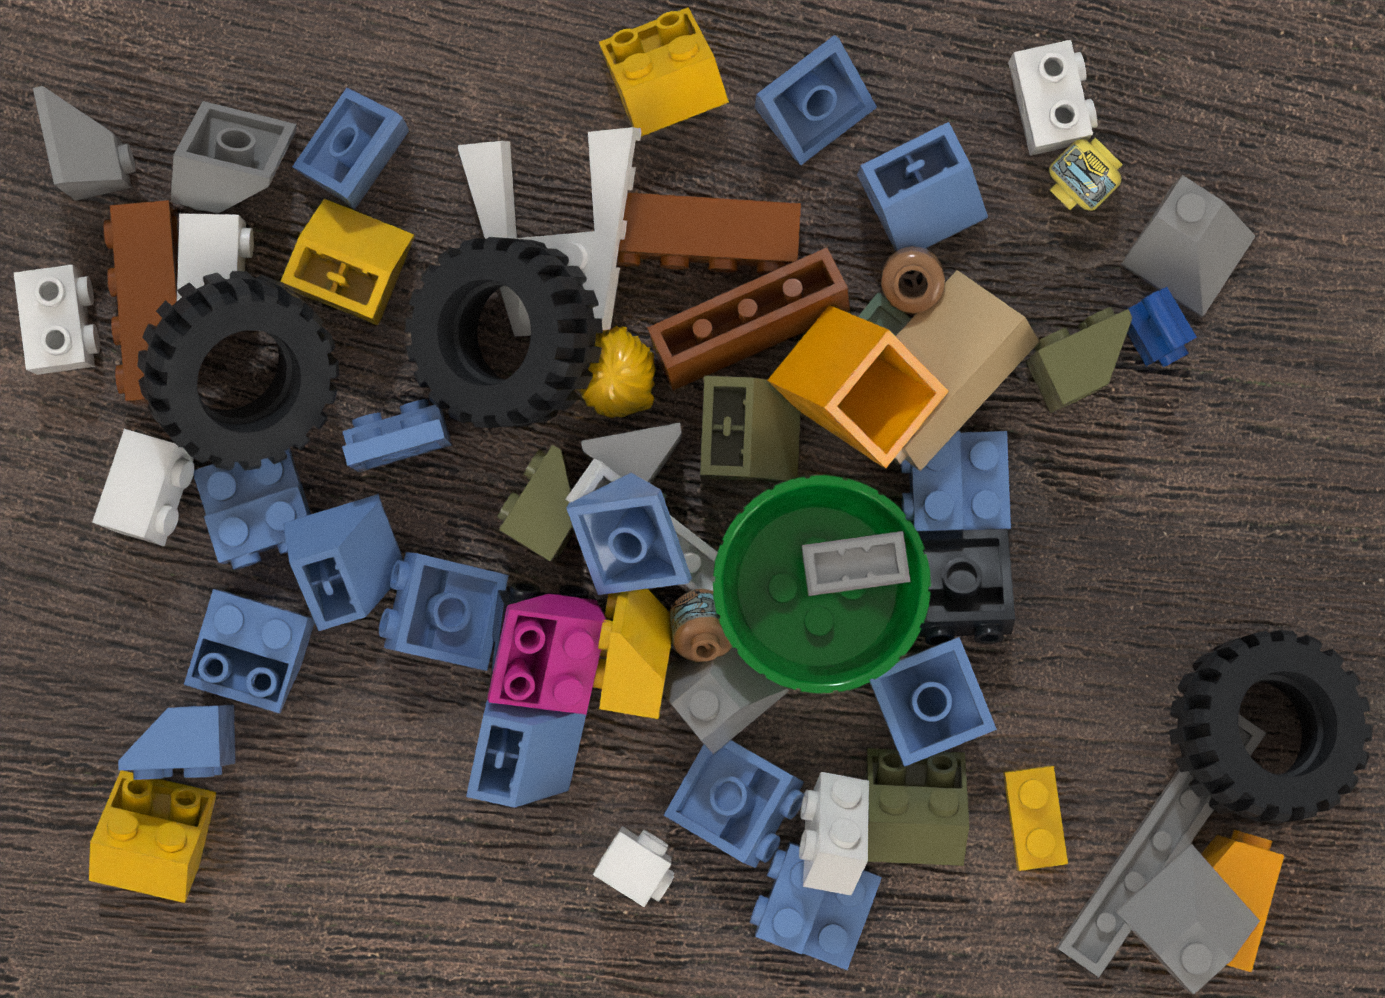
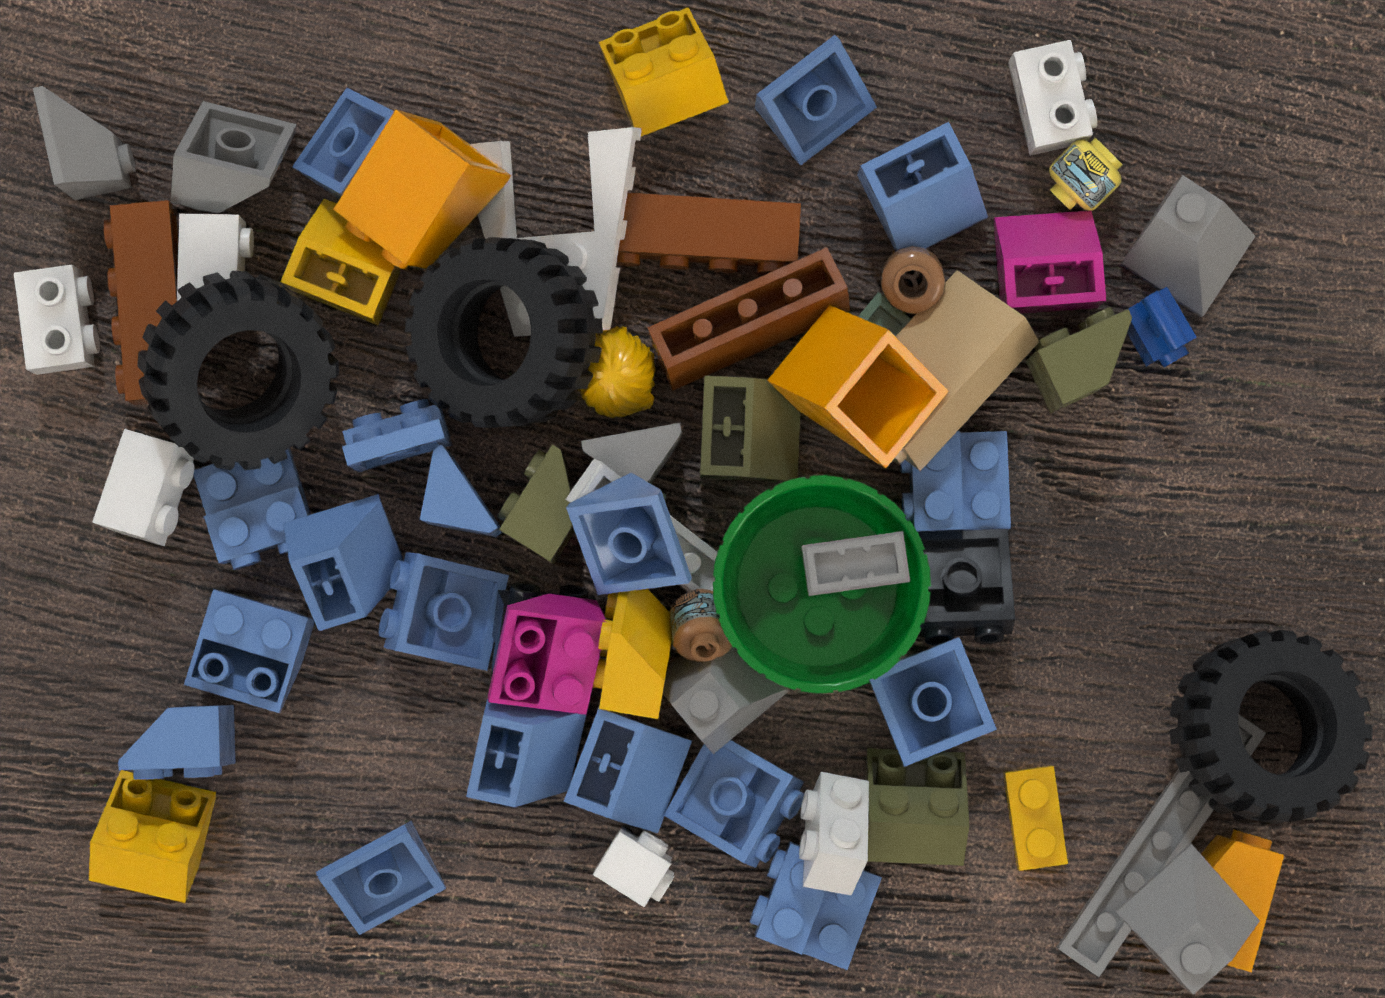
none -> medium blue slope [316,821,446,935]
none -> light orange slope [333,109,511,270]
none -> medium blue slope [420,444,503,537]
none -> medium blue slope [564,707,692,833]
none -> dark pink slope [993,211,1106,314]

